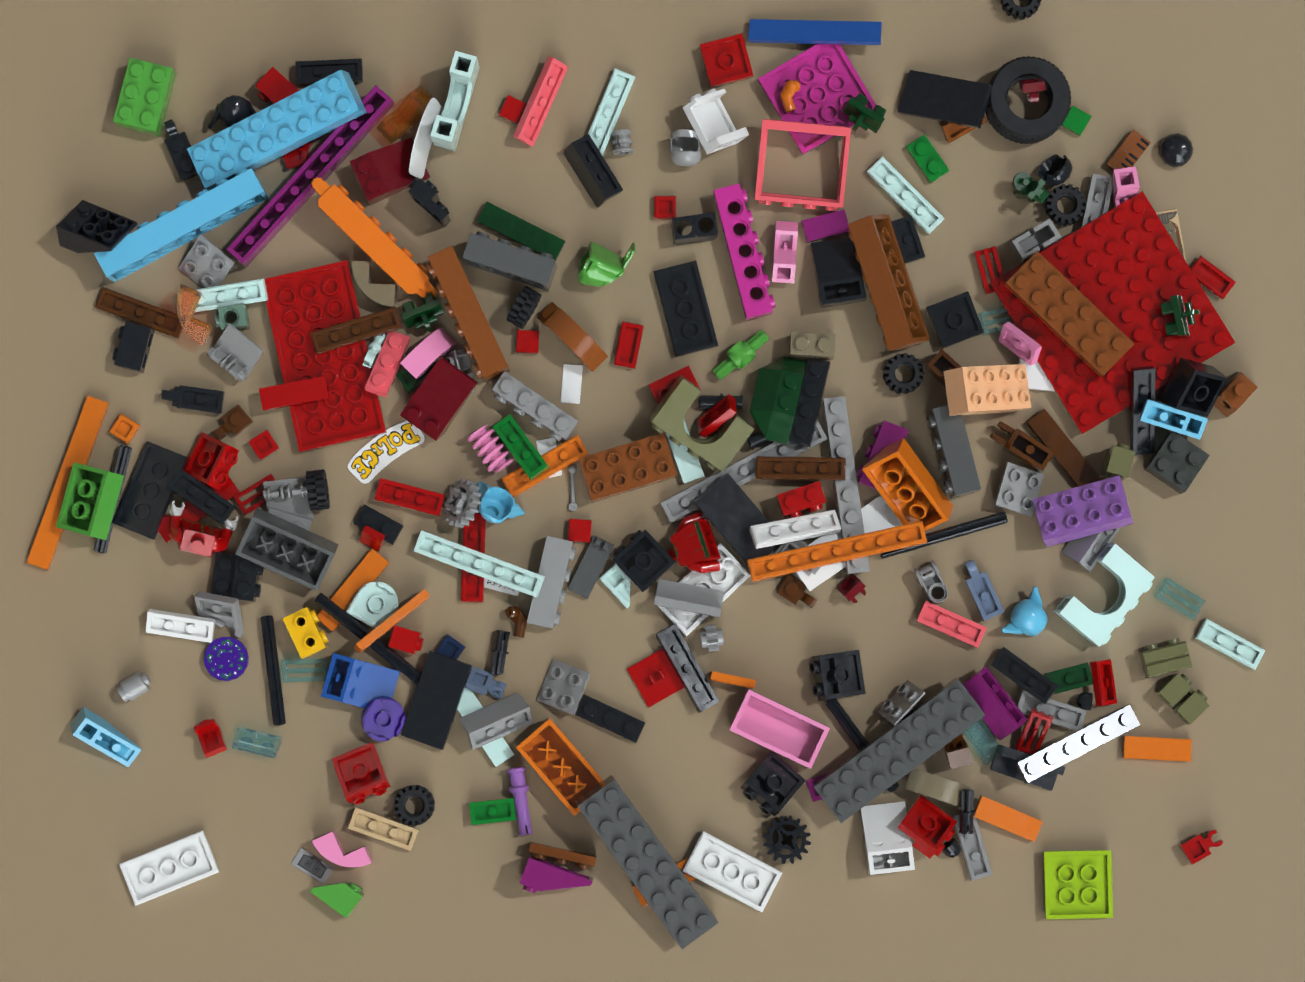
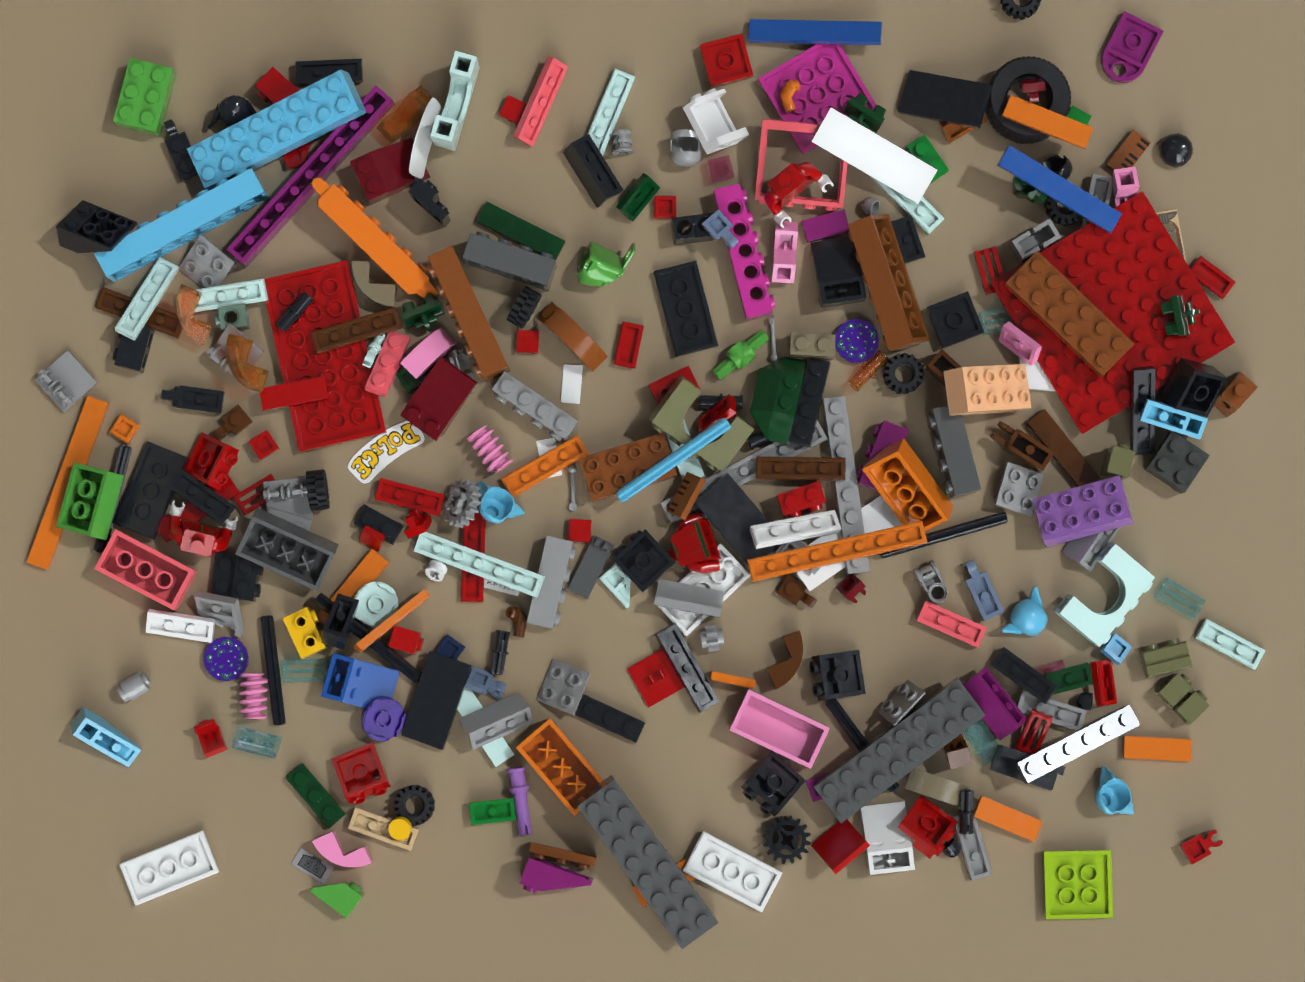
green plate [492,414,549,480] -> none
none -> light grey hinge [35,350,97,413]
none -> coral brick [94,529,198,611]
none -> light aqua tile [115,257,179,341]
none -> clear orange brick [226,334,269,392]
none -> bright pink piece [239,673,268,719]
none -> black axle [276,291,314,332]
none -> dark green plate [286,763,346,829]
none -> black slope [322,594,359,650]
none -> yellow tile [388,817,412,841]
none -> red tile [404,508,432,539]
none -> white bush [425,560,448,582]
none -> dark green plate [616,173,660,222]
none -> medium azure axle [616,418,731,502]
none -> dark orange tile [667,472,706,520]
none -> sand blue plate [702,209,739,249]
none -> clear pink plate [707,155,734,183]
none -> red torso [764,162,834,228]
none -> reddish brown brick [767,630,803,689]
none -> light grey hinge [769,316,779,362]
none -> red tile [811,819,870,874]
none -> white sticker [812,108,937,203]
none -> dark purple tile [835,319,879,363]
none -> clear orange pin [848,350,889,392]
none -> light grey hinge [861,197,881,215]
none -> blue tile [997,145,1122,233]
none -> orange tile [1002,95,1094,150]
none -> clear pink tile [1042,659,1065,673]
none -> medium azure piece [1095,766,1134,815]
none -> dark azure plate [1100,633,1132,665]
none -> magenta tile [1101,11,1164,83]

